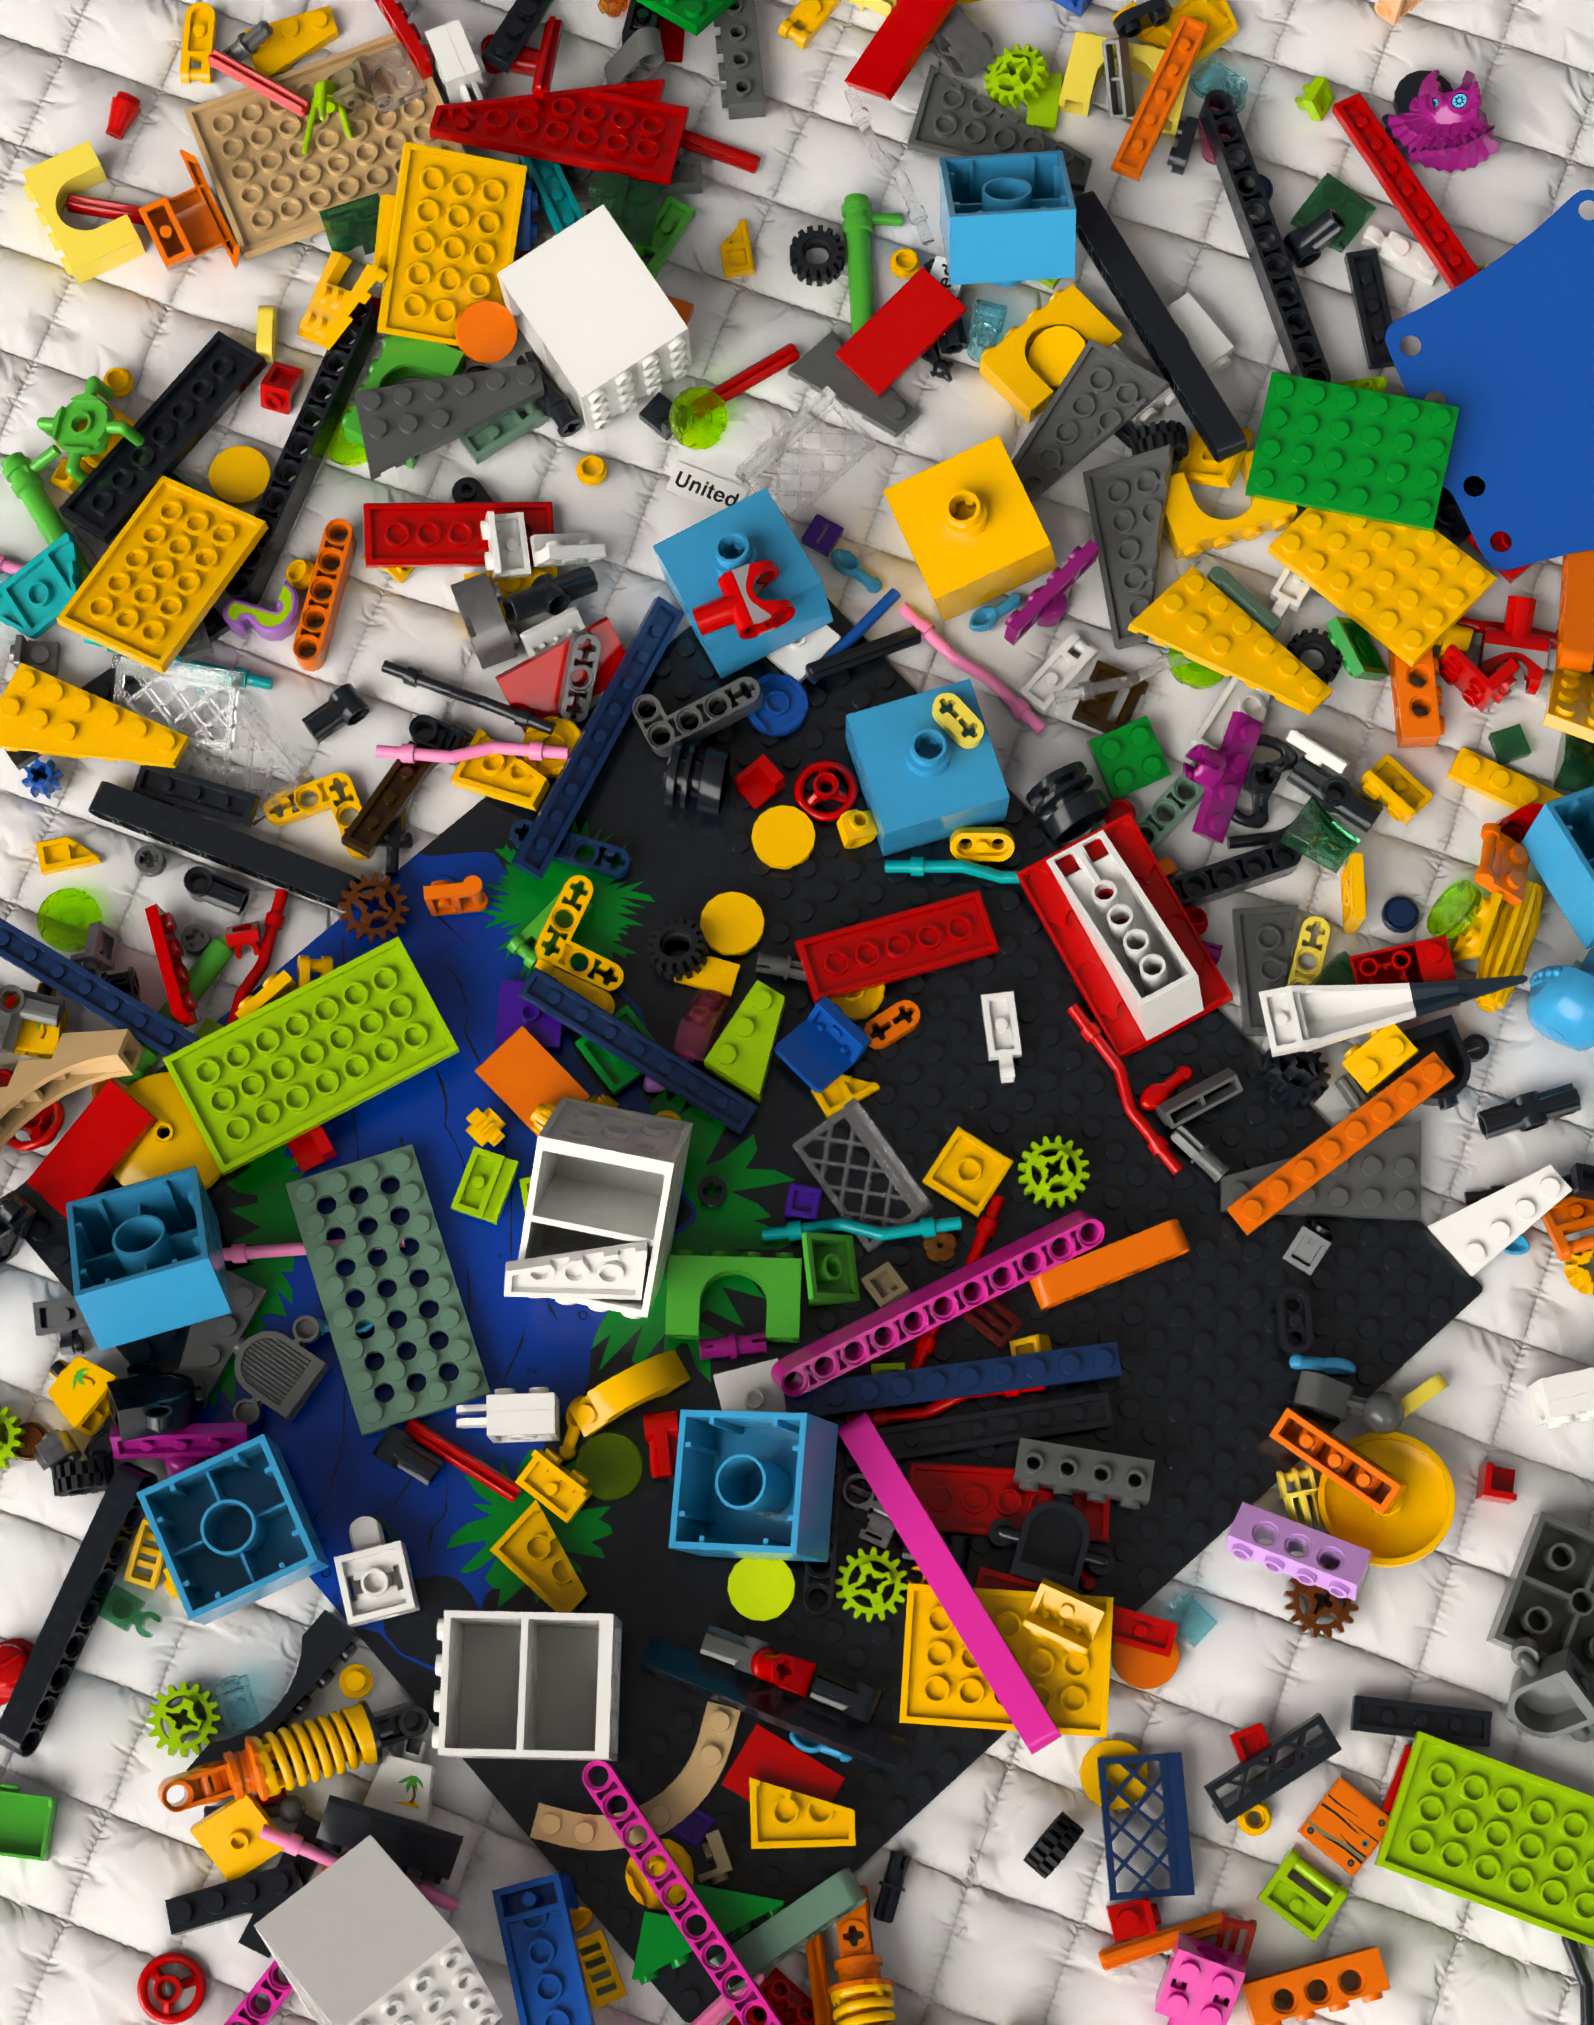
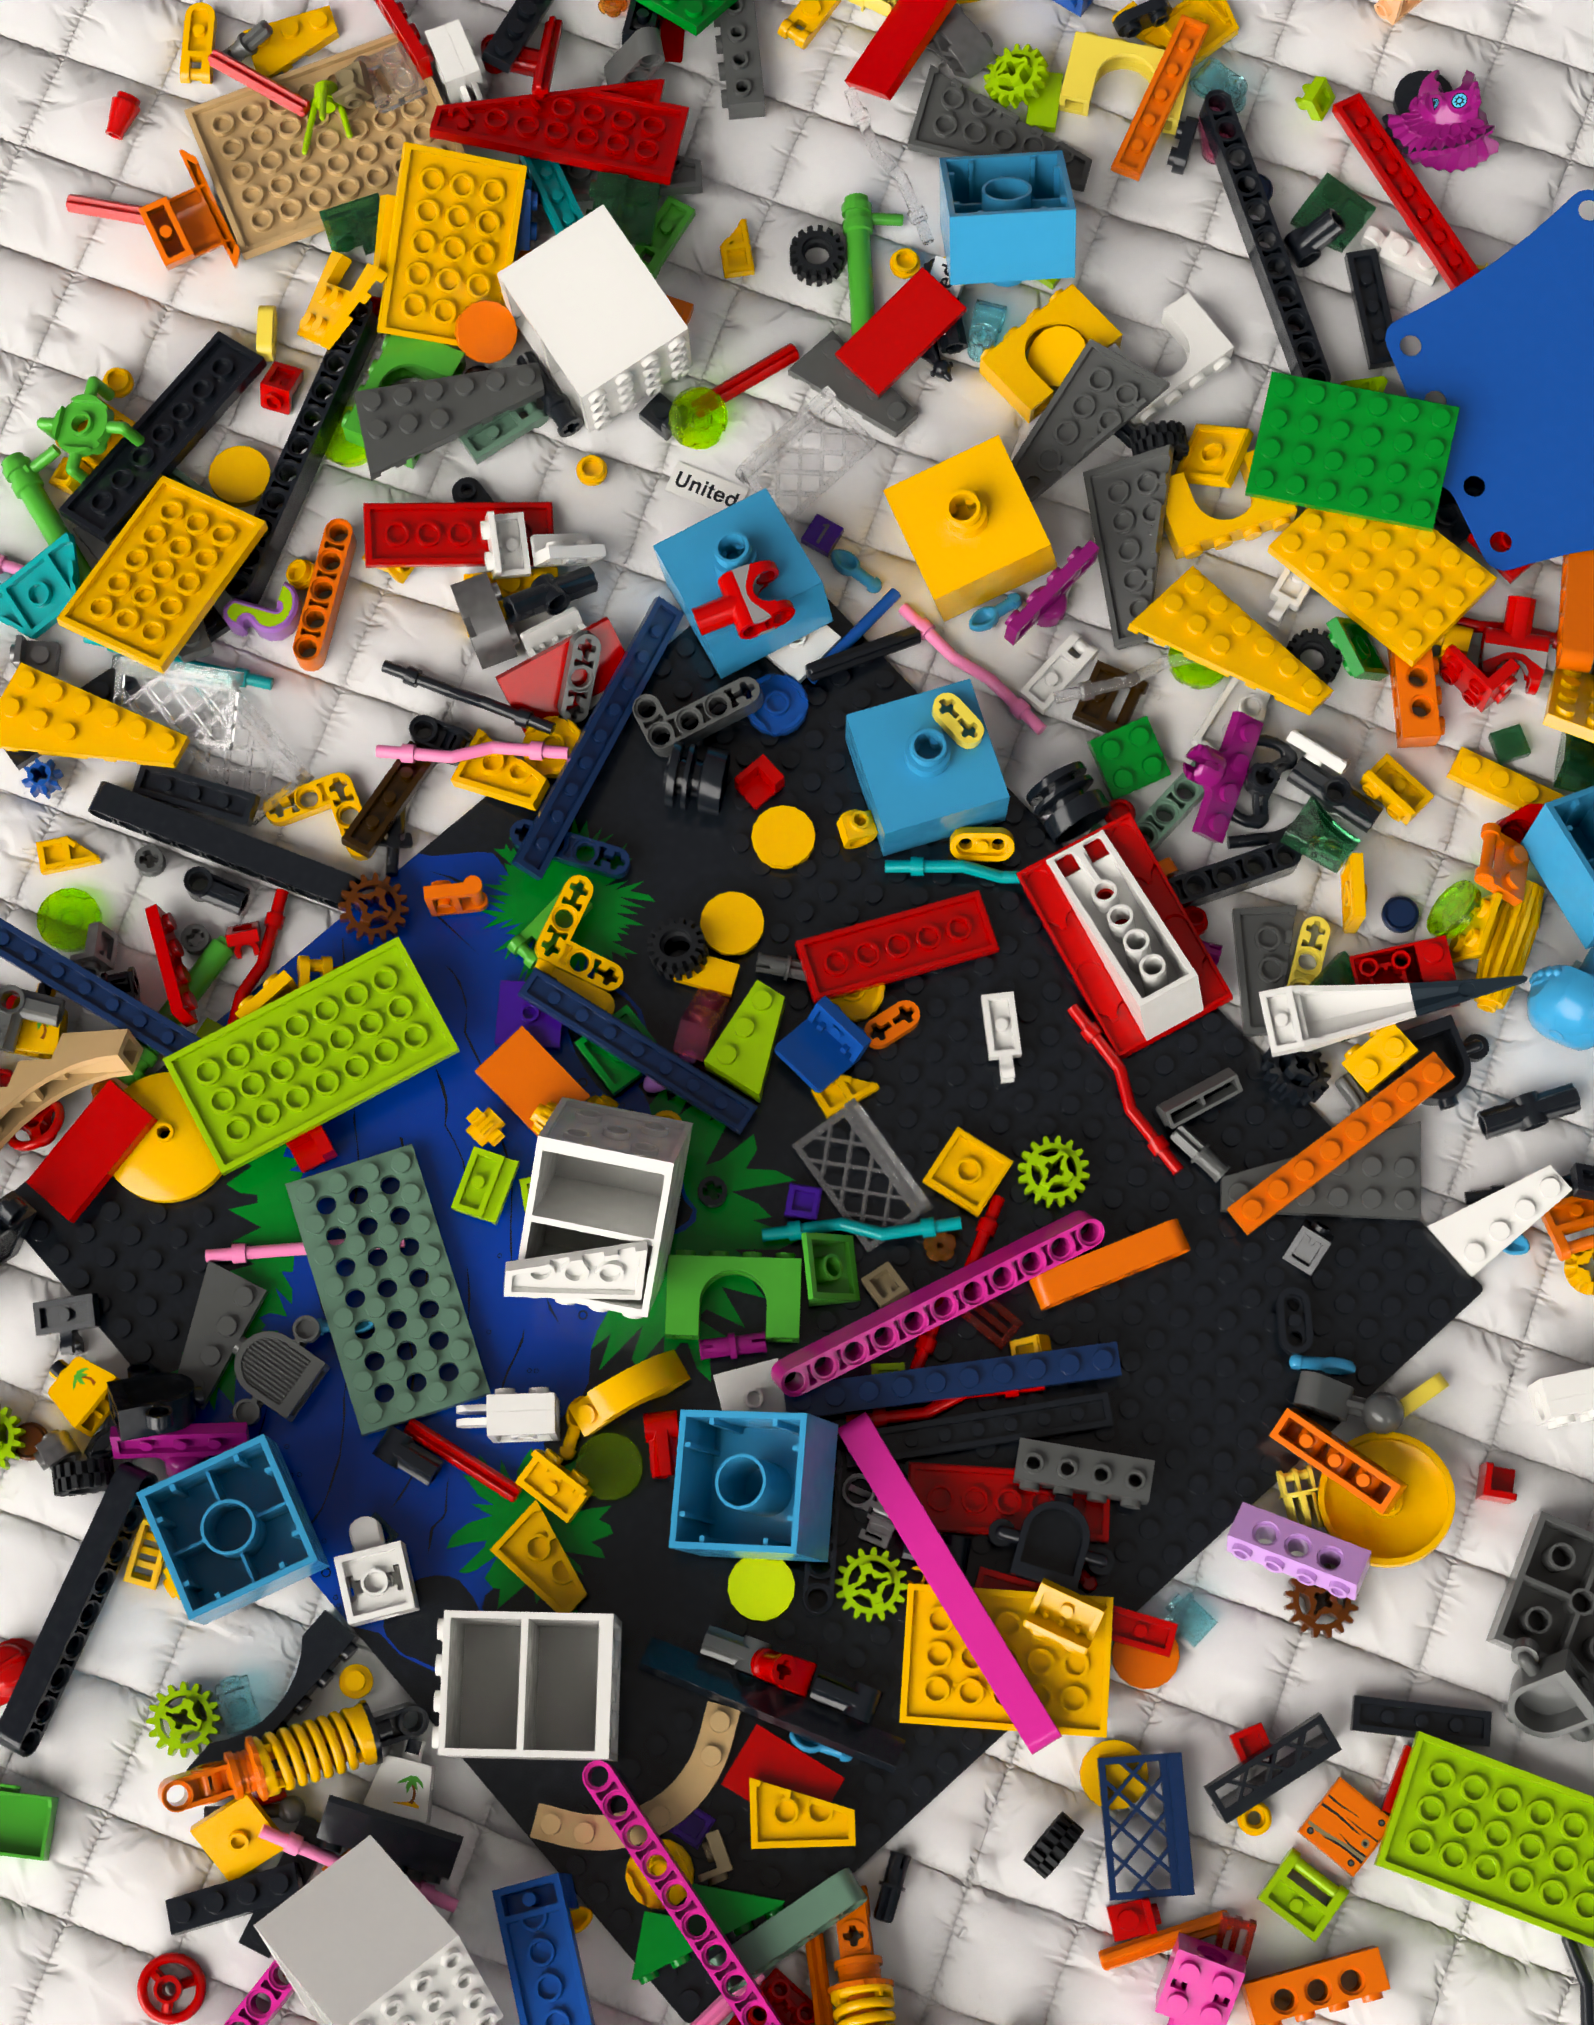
light yellow arch [22,140,146,284] -> none
dark azure brick [66,1166,232,1351] -> none
clear green plate [99,1584,163,1638] -> none
black piece [302,683,370,744] -> none
yellow slope [576,1928,628,2009] -> none
red axle [680,130,761,173] -> none
red piece [794,760,858,821] -> none
black beam [1074,191,1248,463] -> none
dark grey piece [1102,36,1135,119] -> none
red piece [1139,1065,1193,1111] -> none
sand green plate [1207,566,1282,636] -> none

